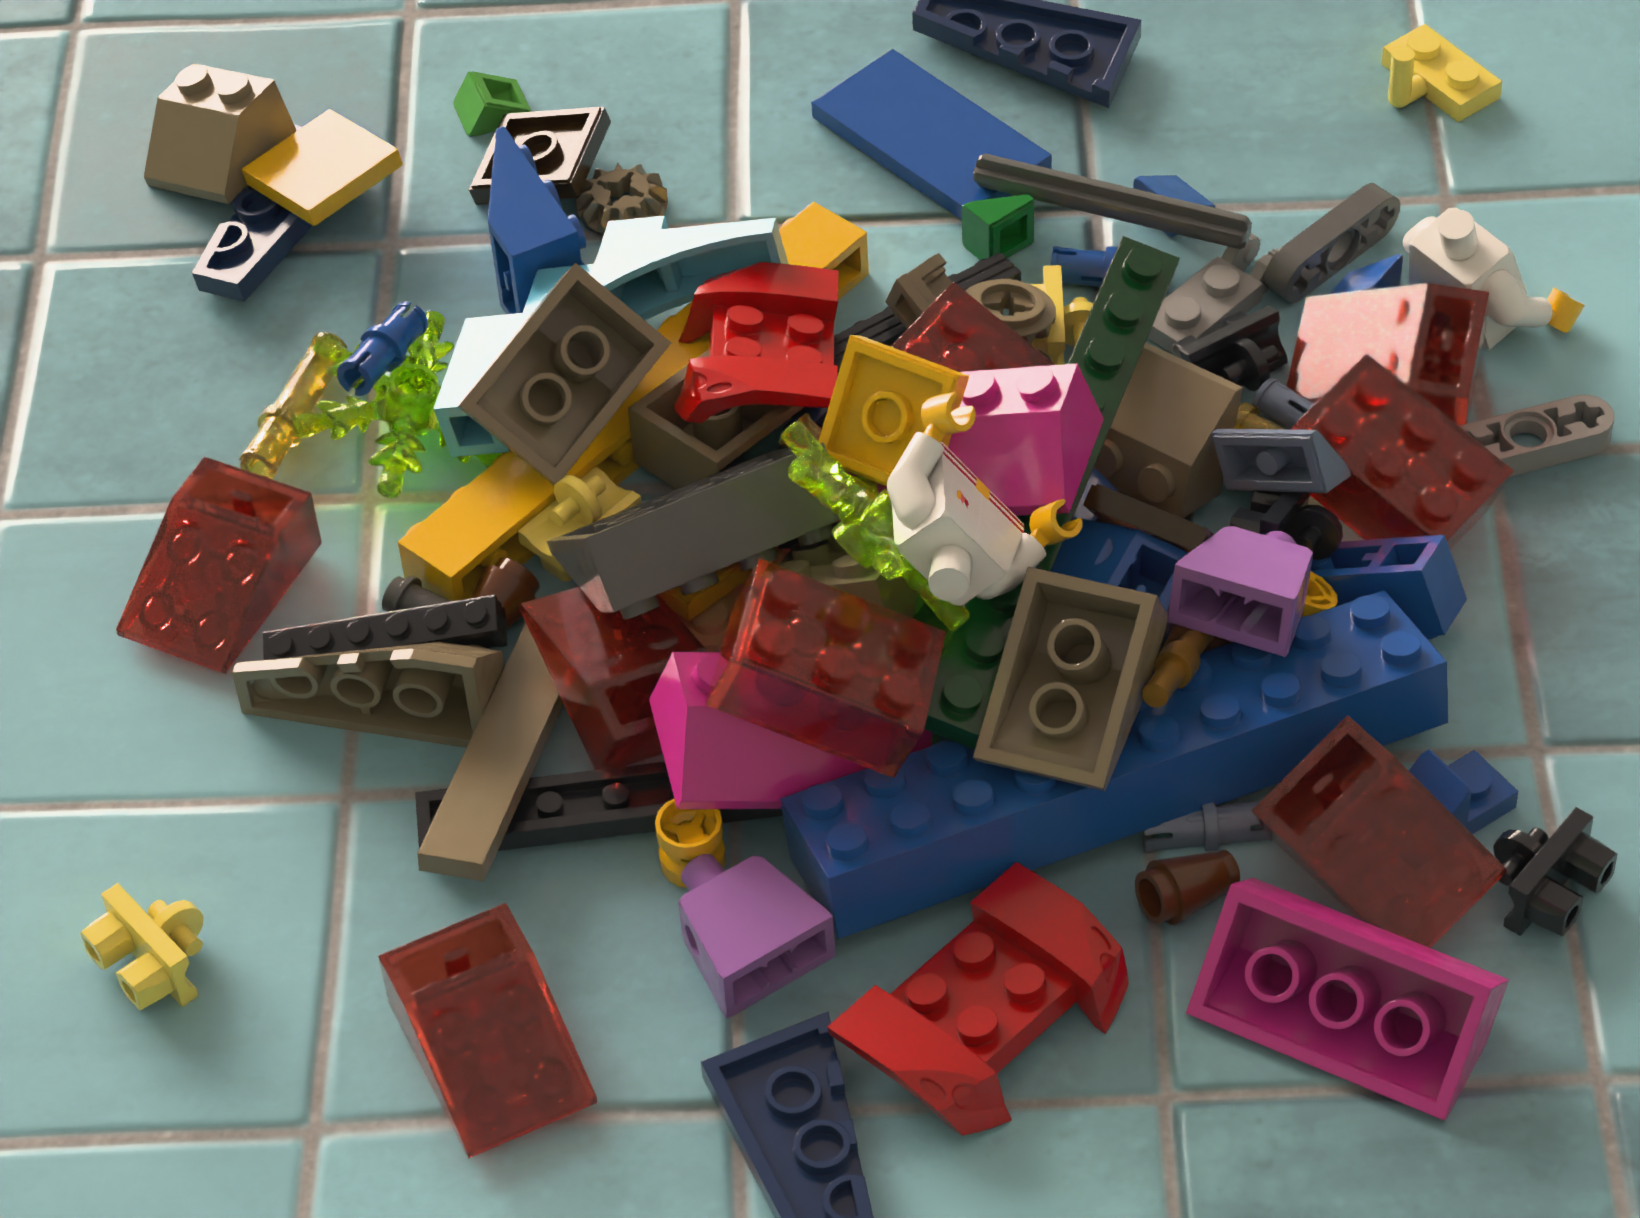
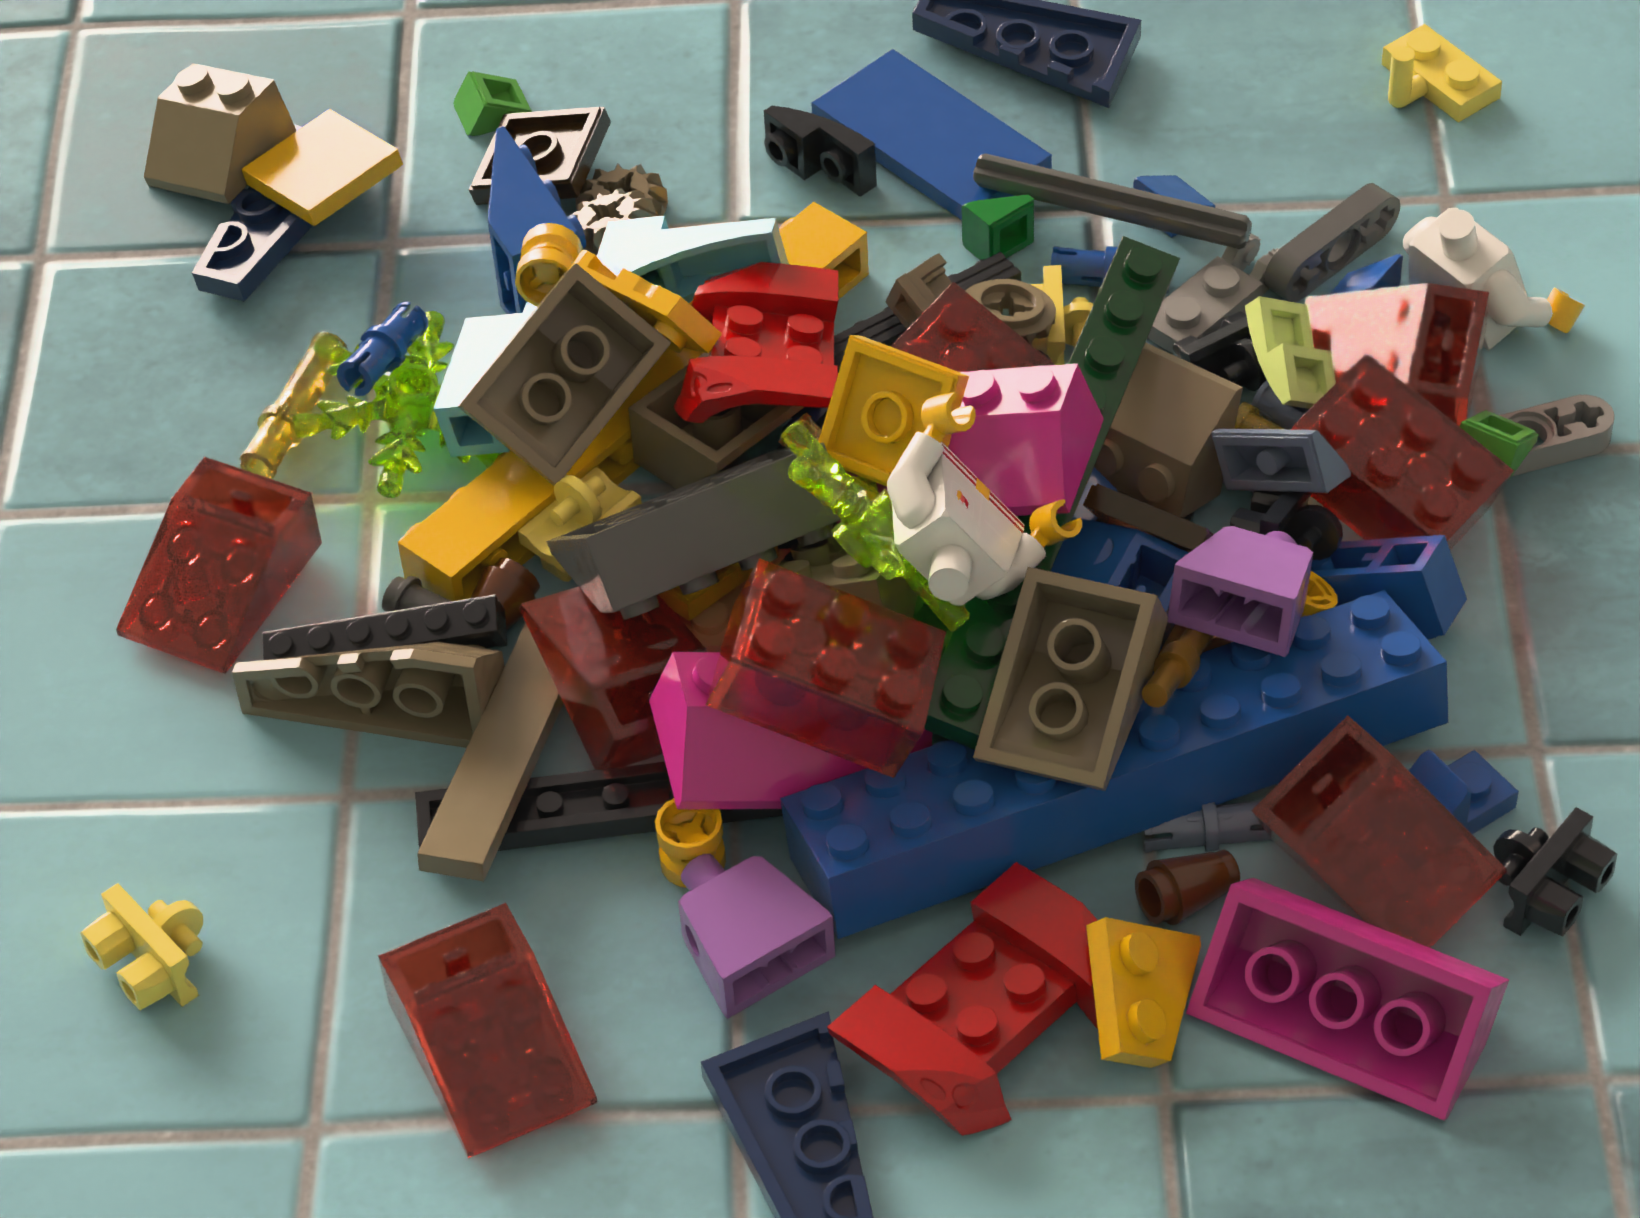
none -> yellow wheel [515,223,583,306]
none -> yellow wing [569,250,722,353]
none -> dark tan gear [570,188,657,256]
none -> black slope [764,105,877,197]
none -> yellow wing [1086,917,1201,1068]
none -> yellowish green slope [1245,296,1339,412]
none -> bright green slope [1449,410,1539,485]

